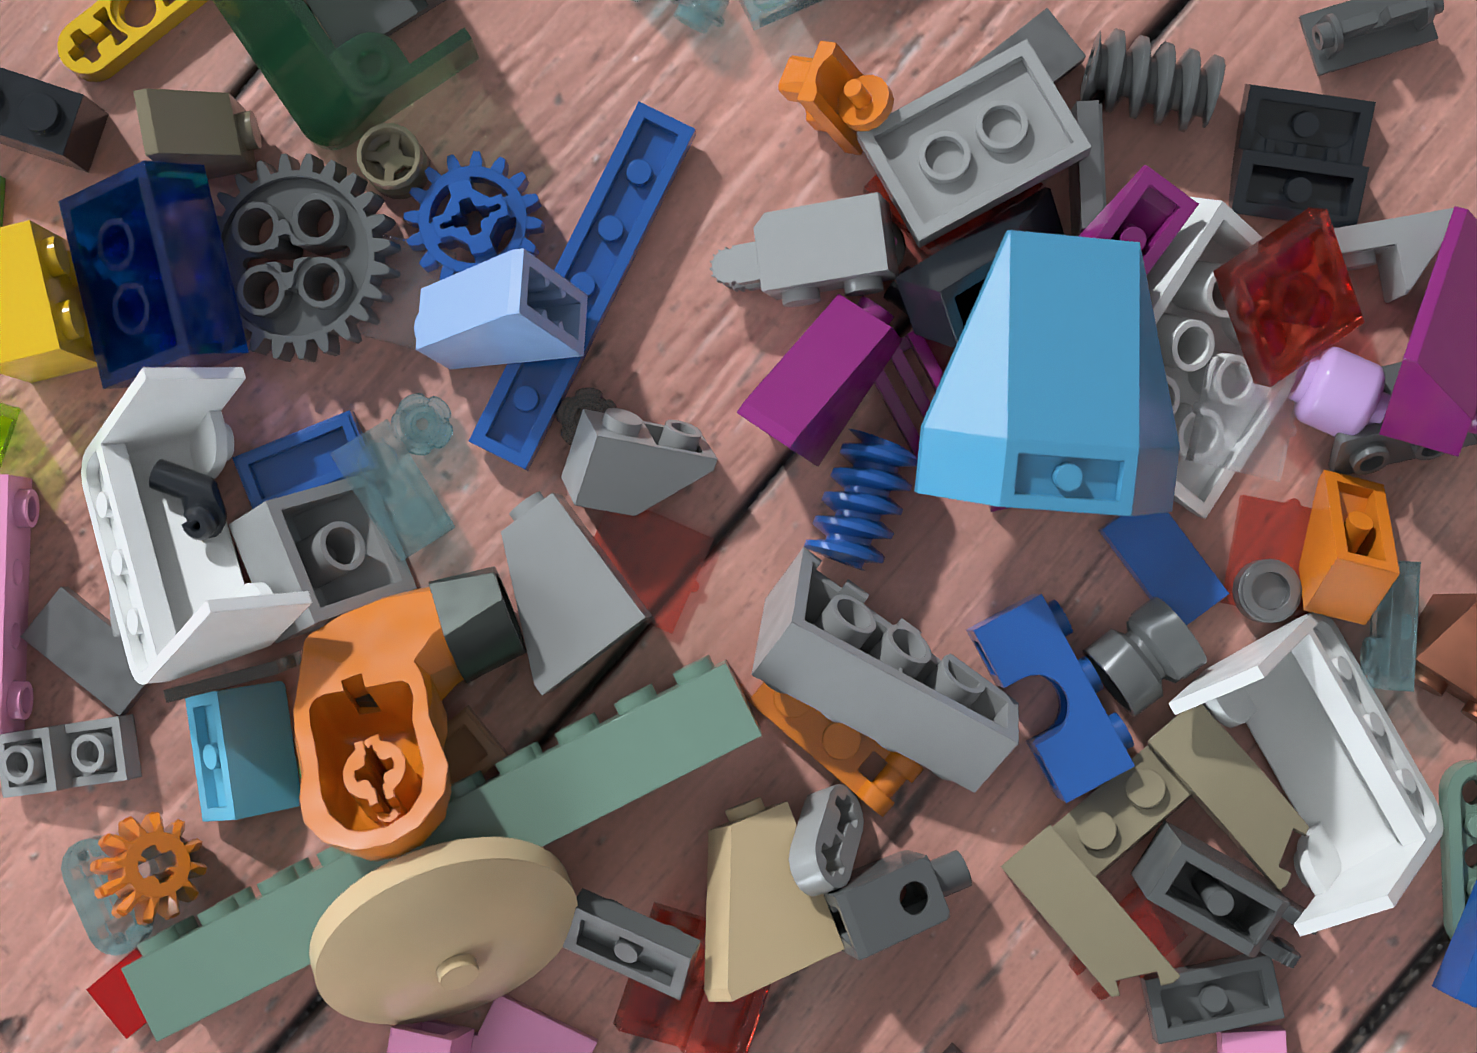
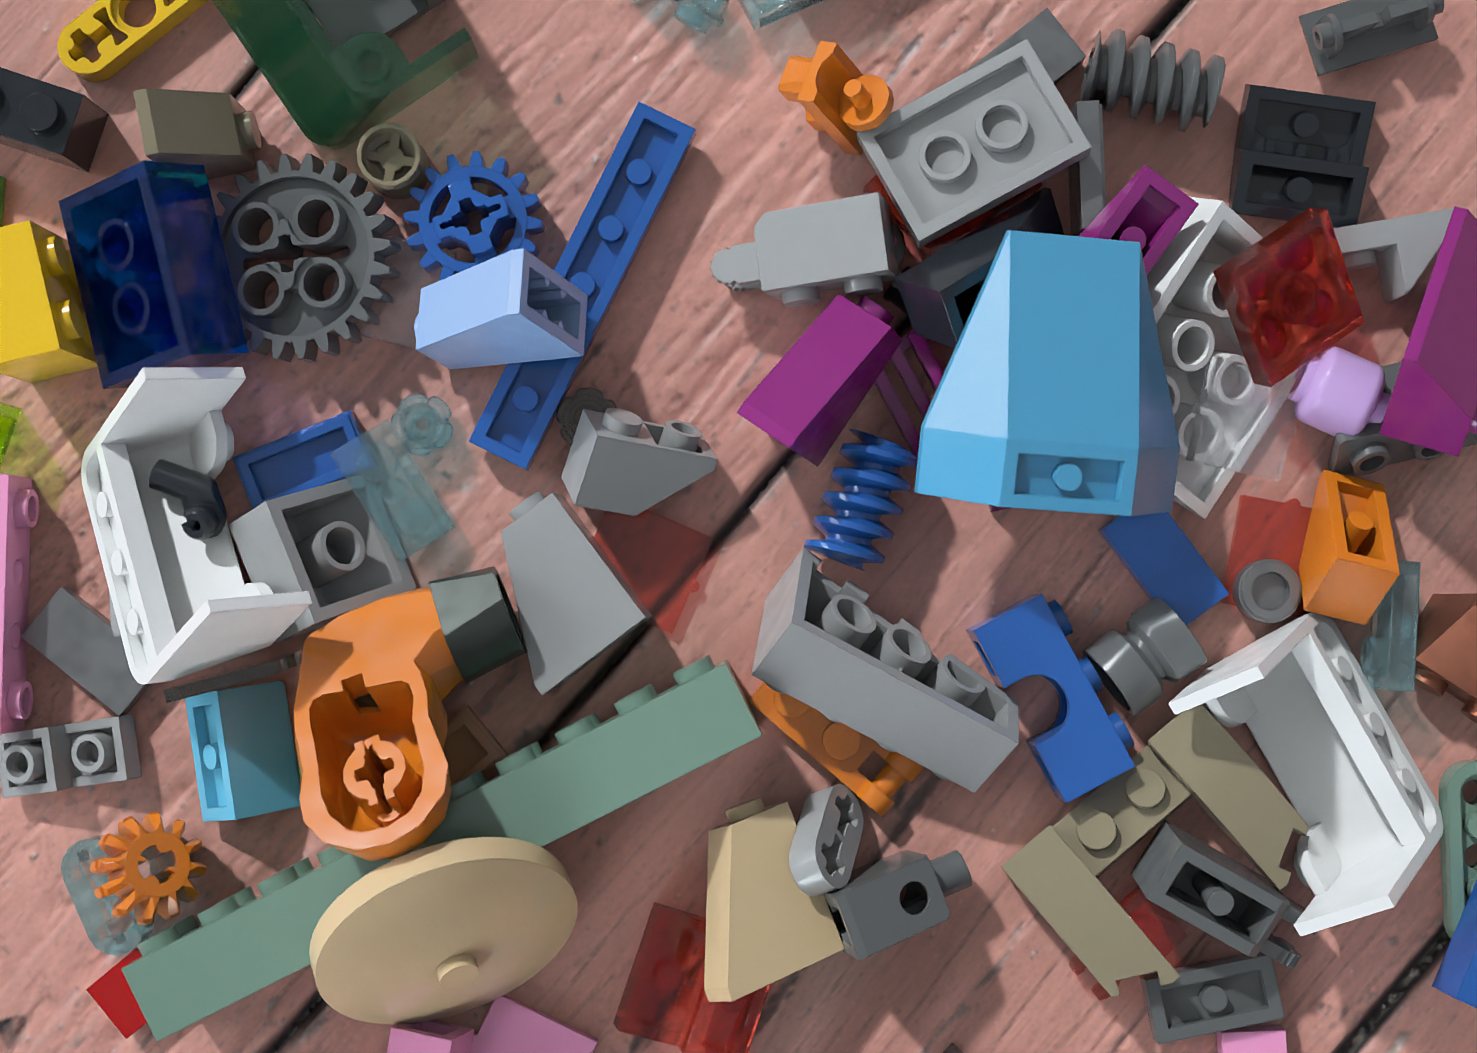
dark grey plate [563,888,701,1000] -> none

